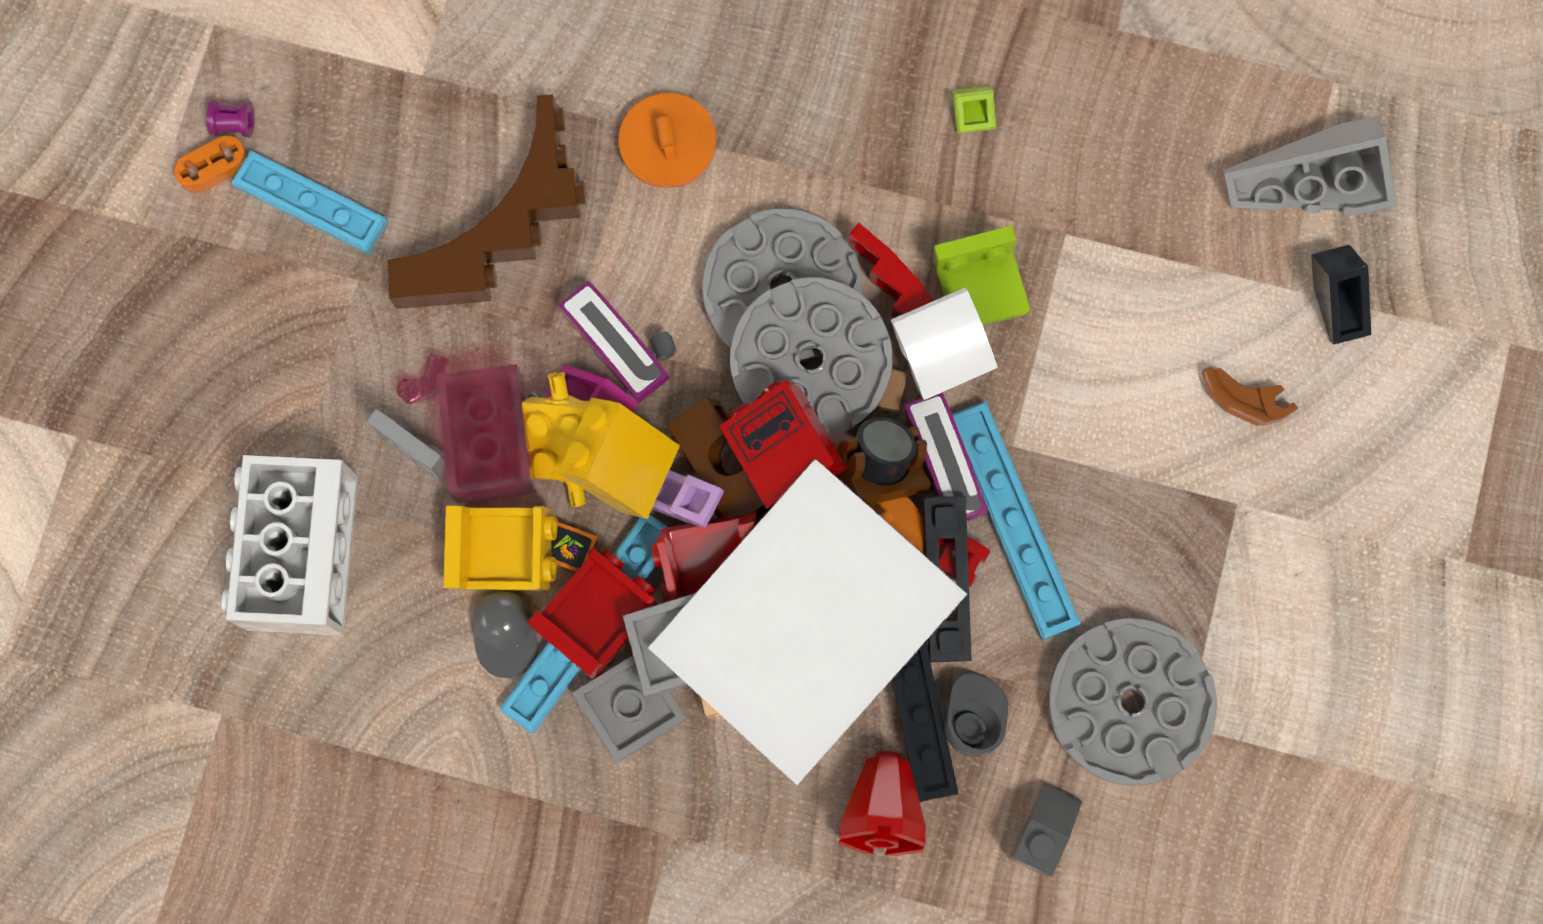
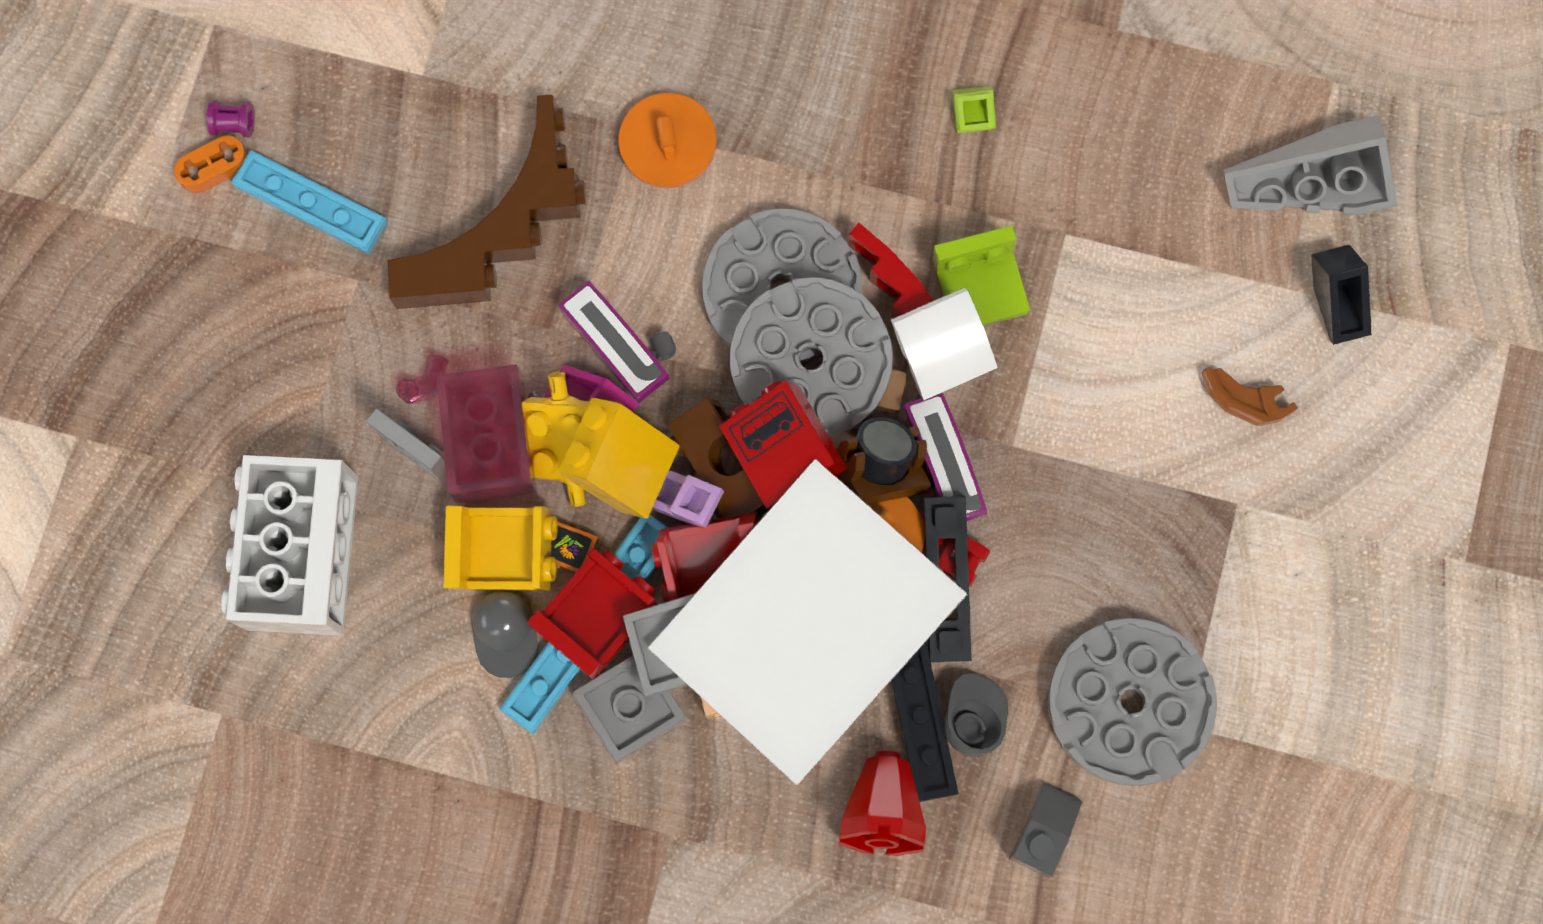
medium azure tile [952,401,1081,641] -> none

